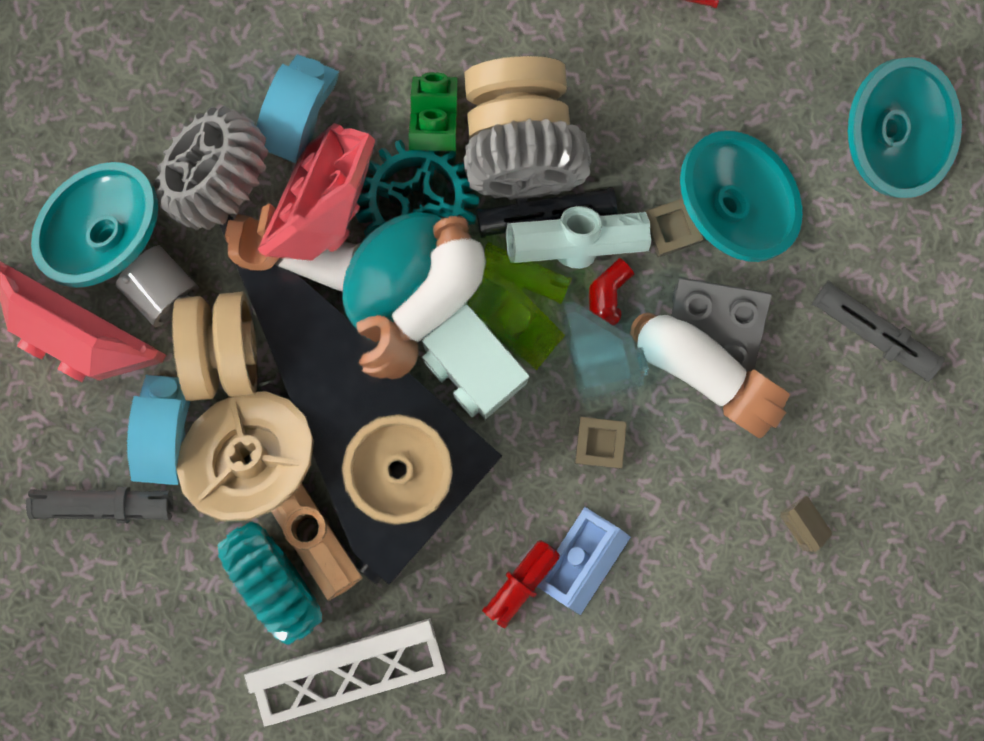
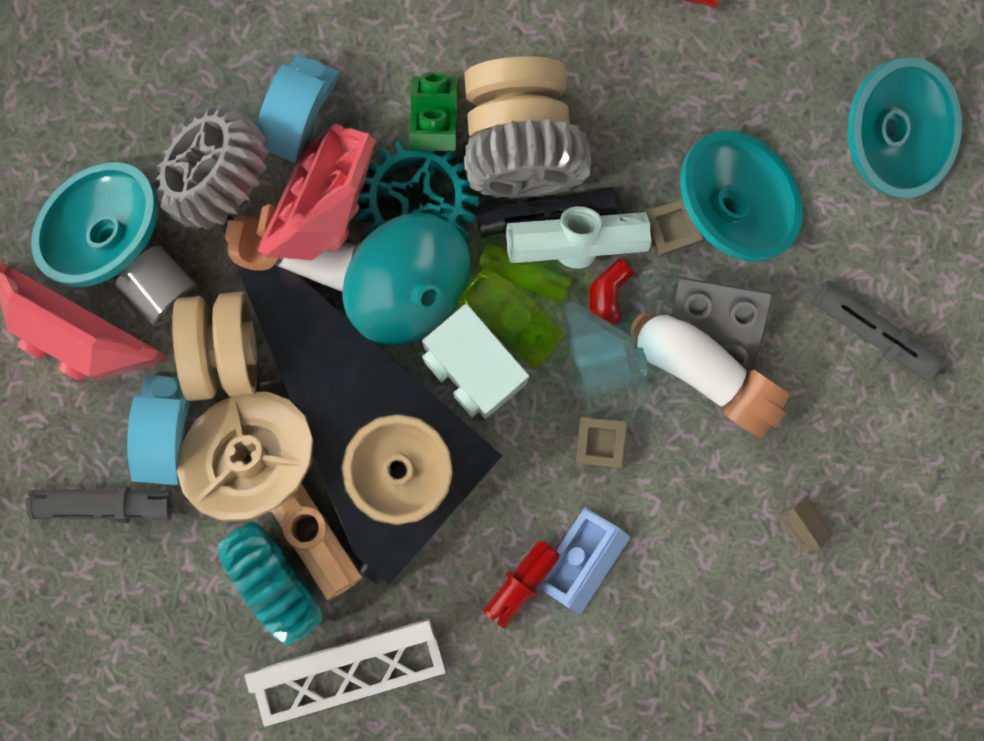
piece [356,216,485,379] -> none

